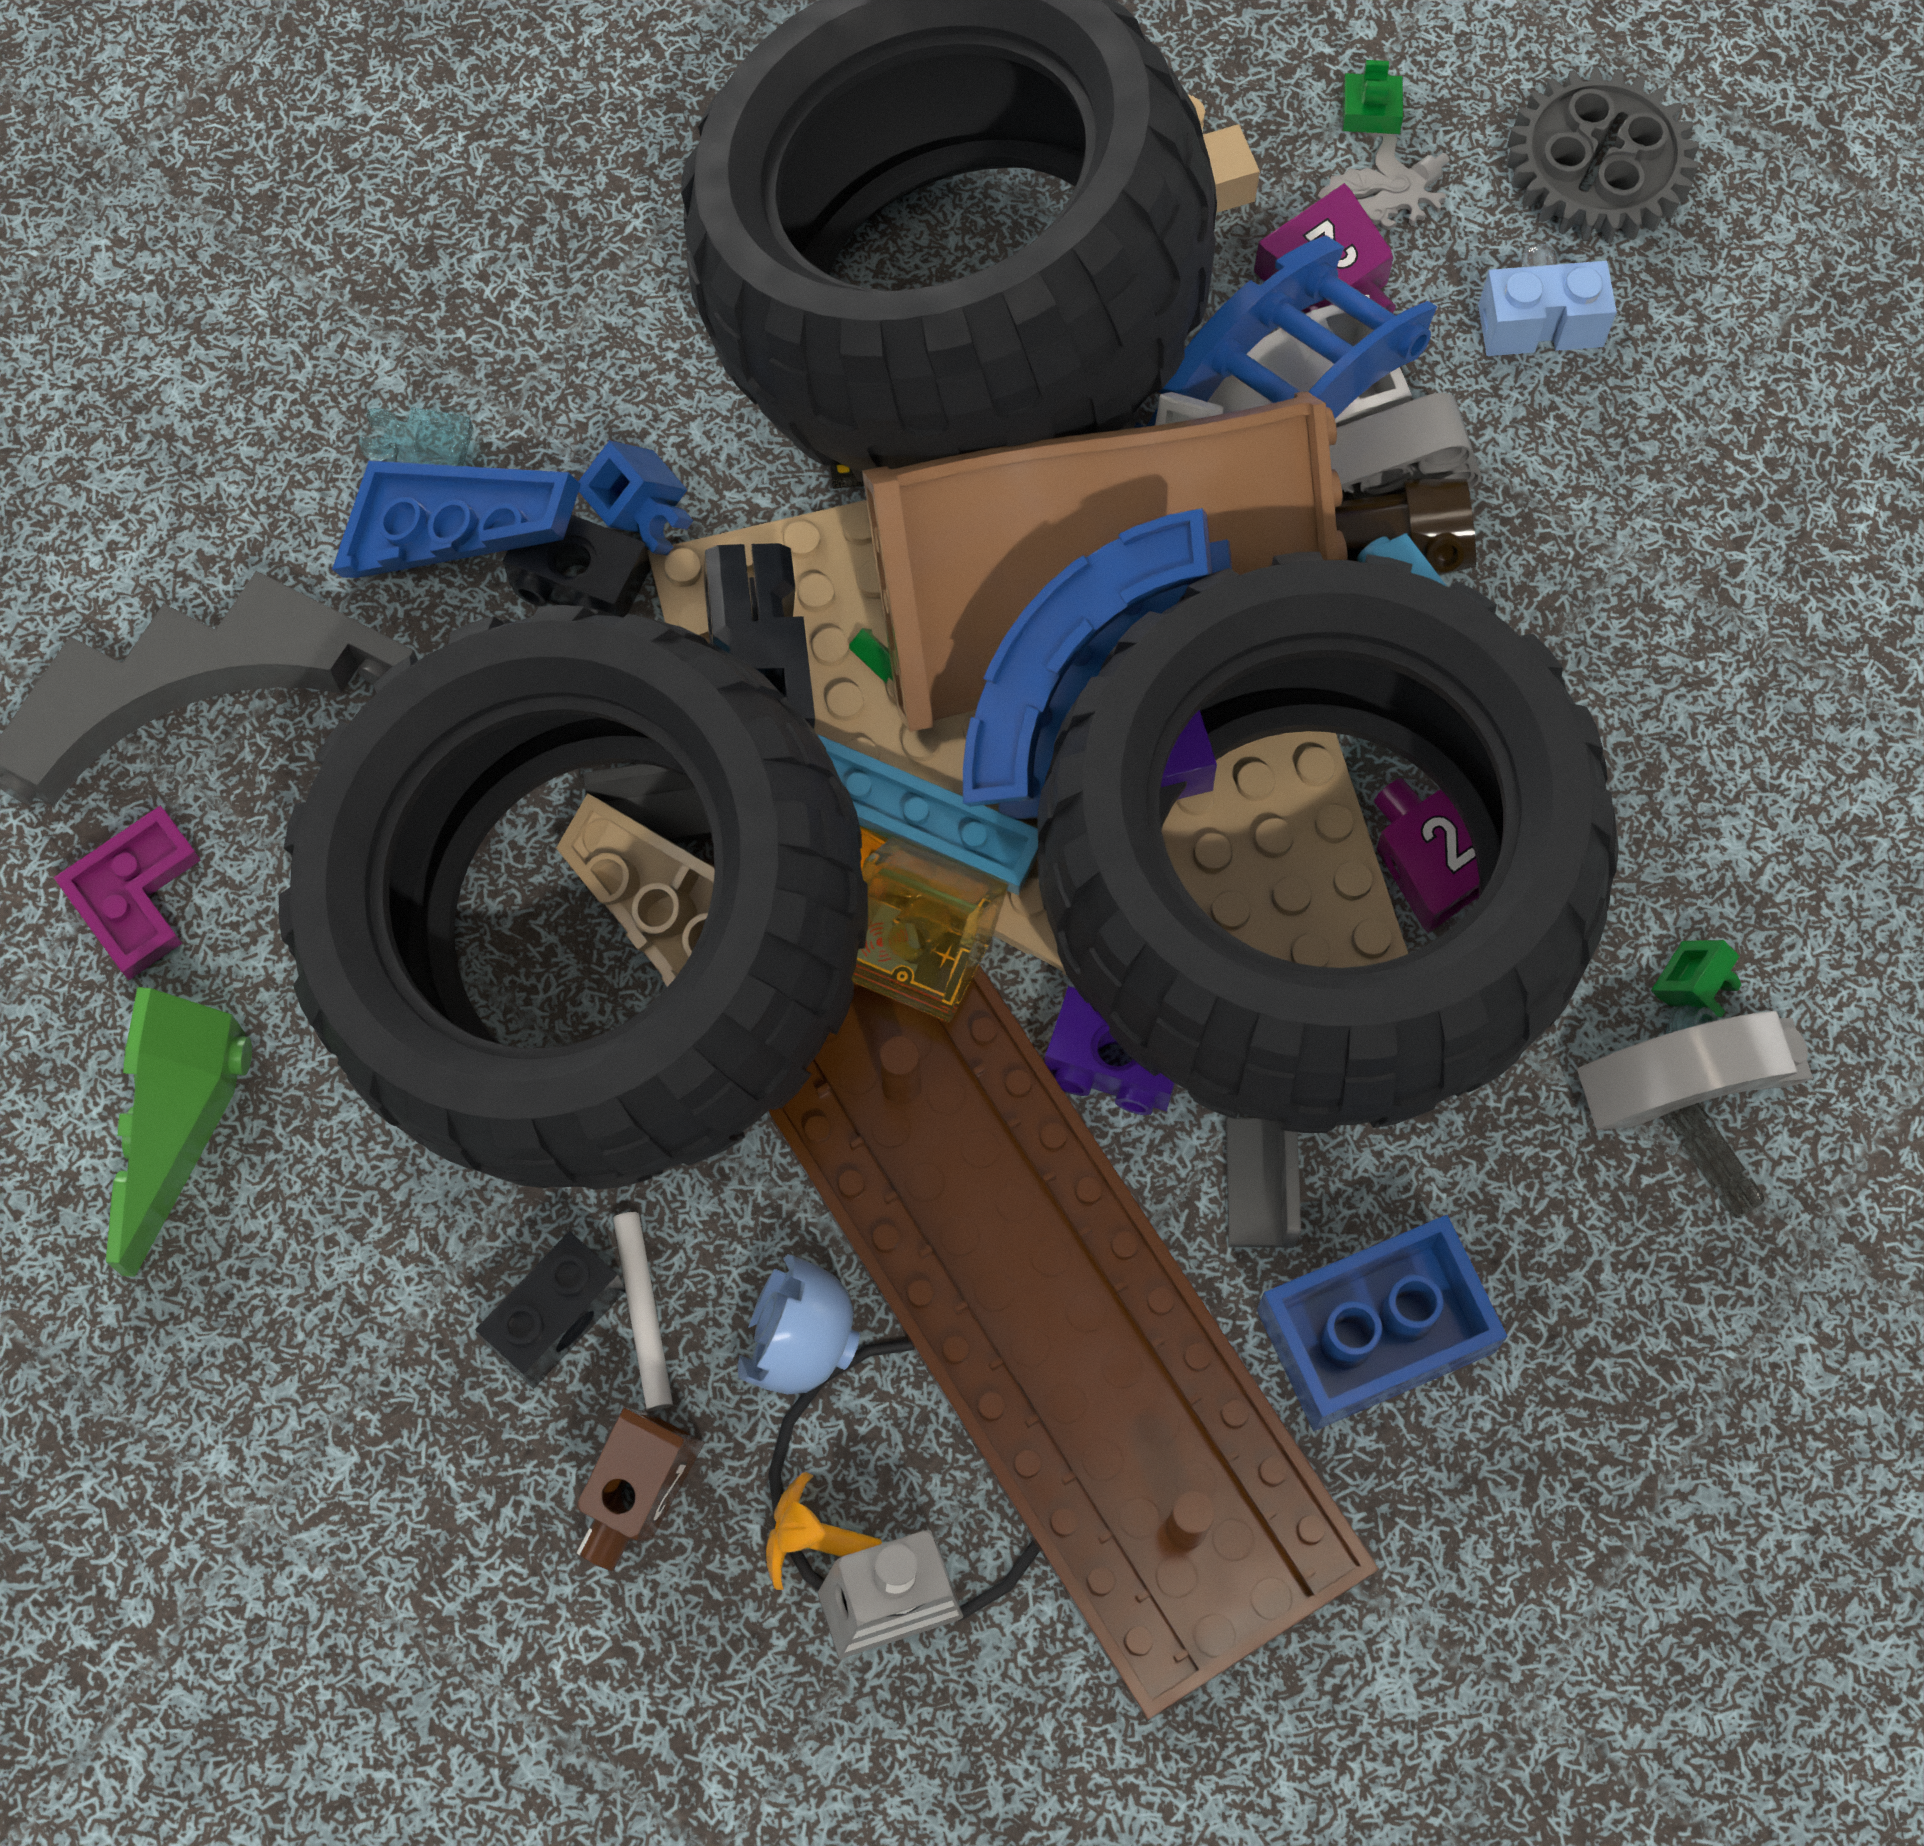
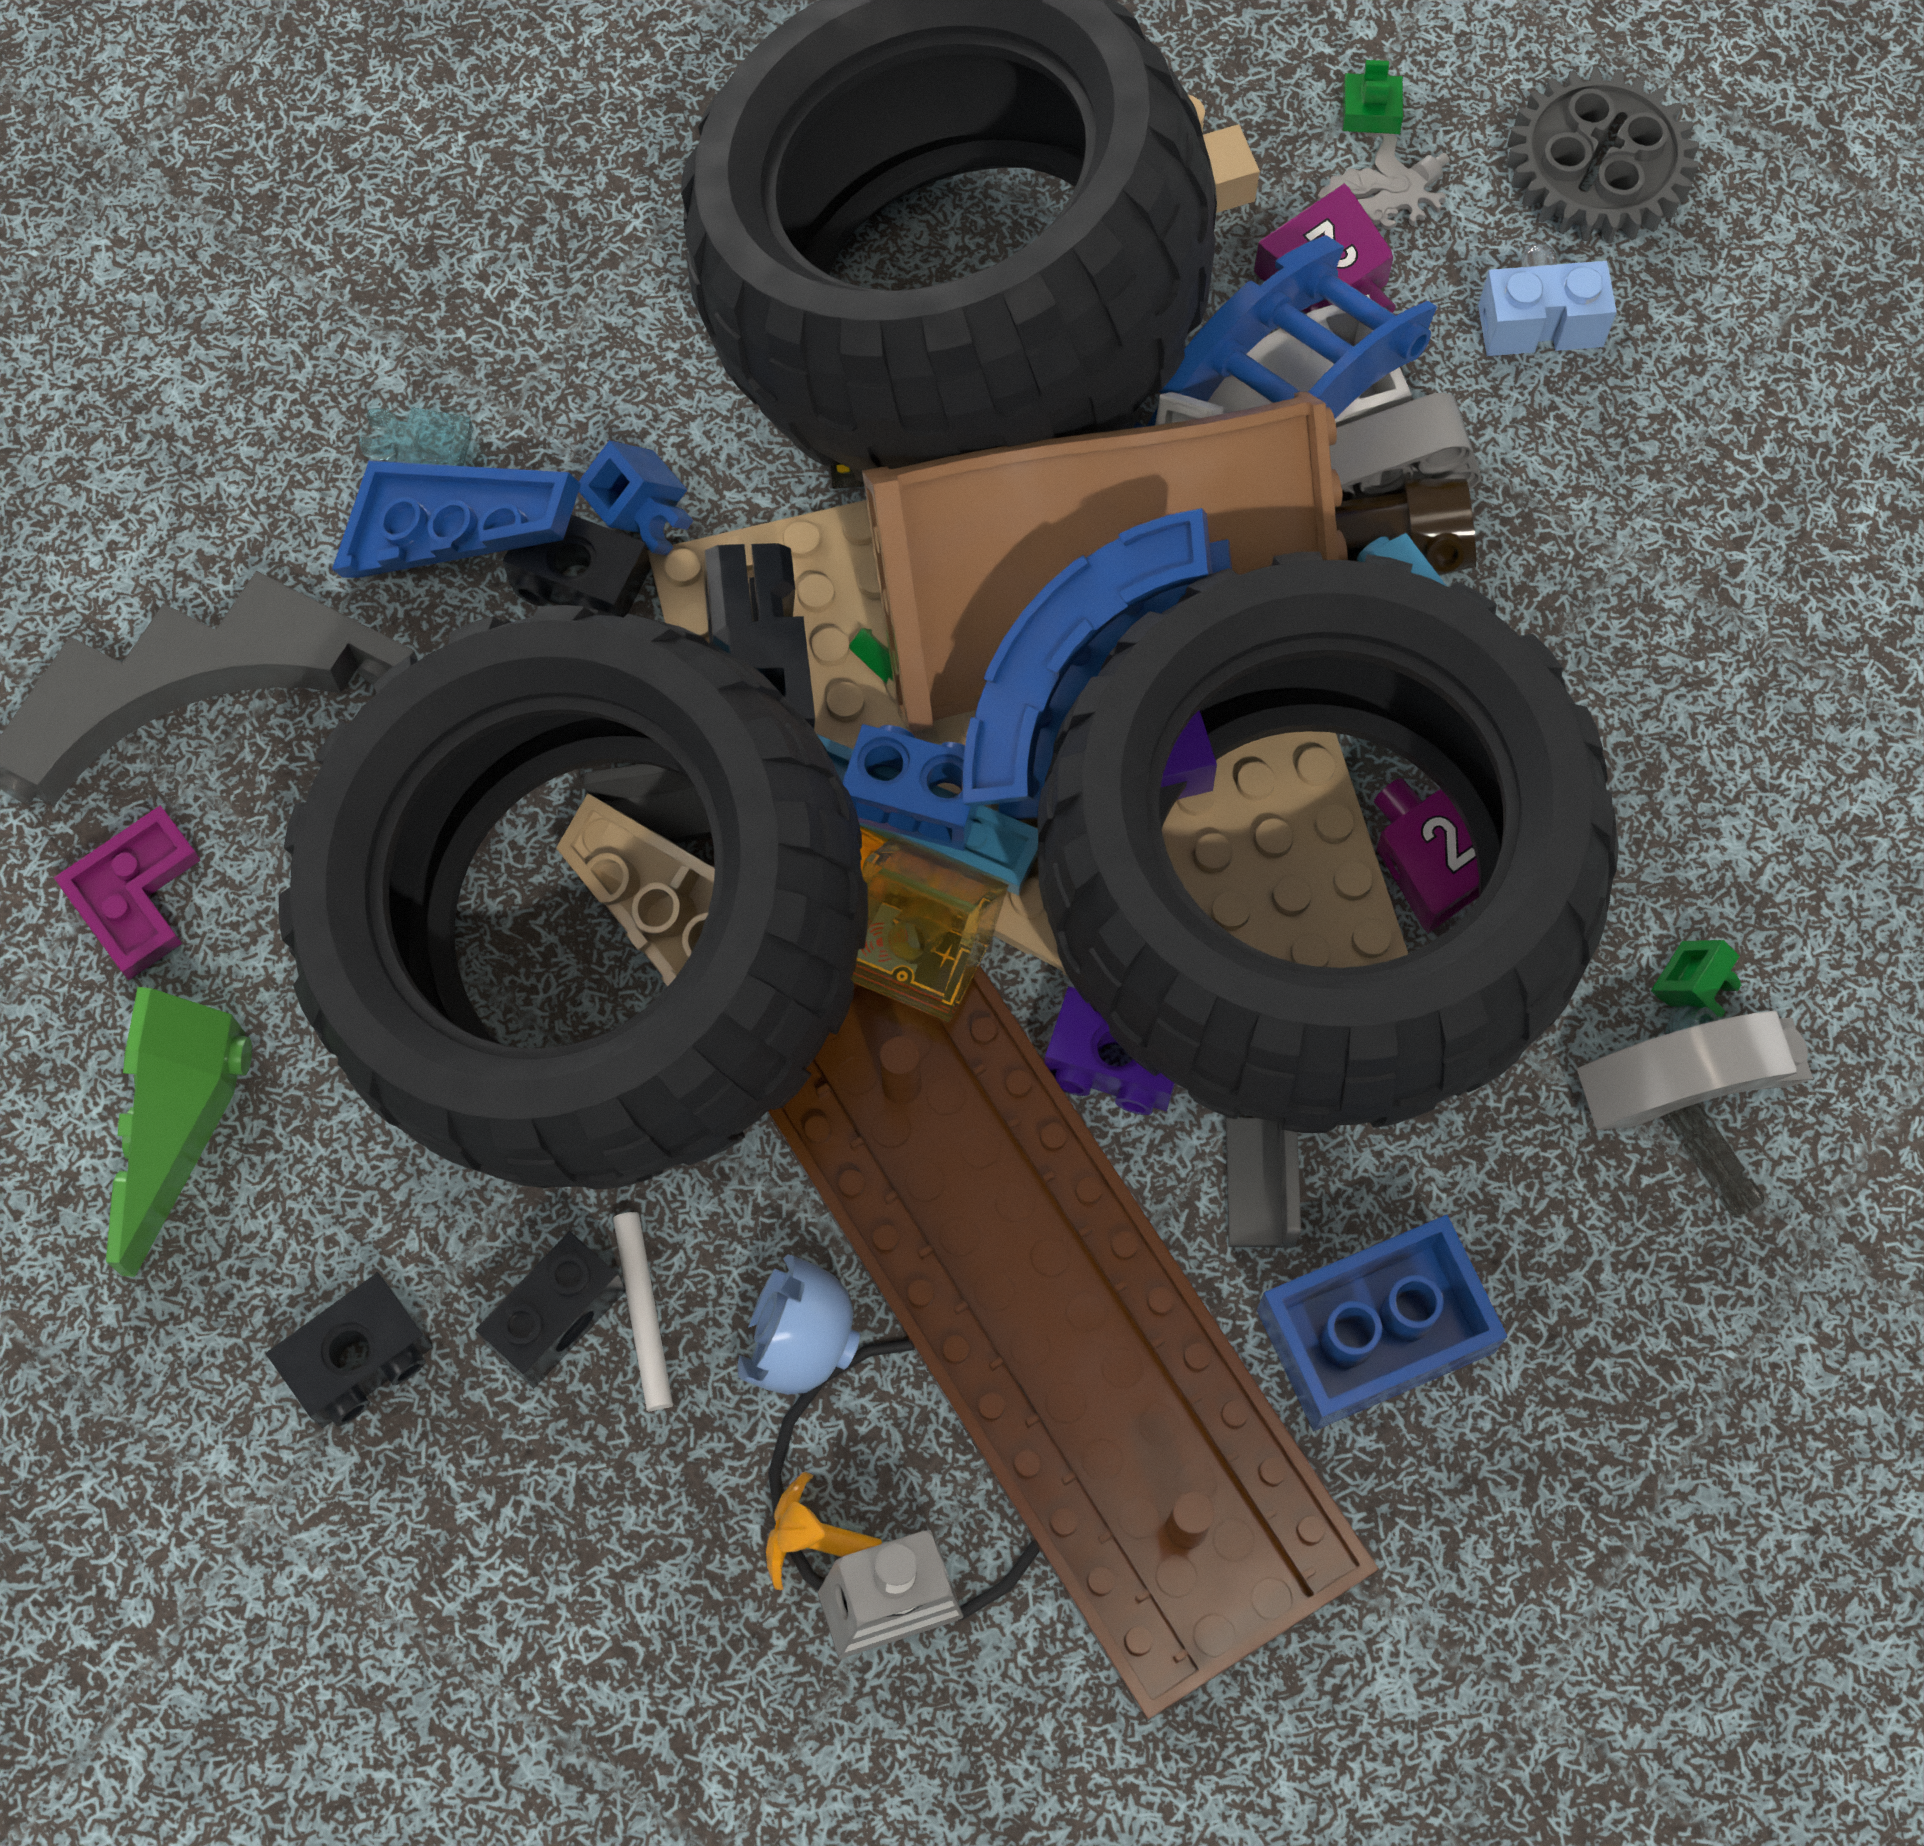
reddish brown torso [576,1407,705,1571] -> none
none -> black brick [265,1272,433,1428]
none -> blue brick [842,724,978,851]

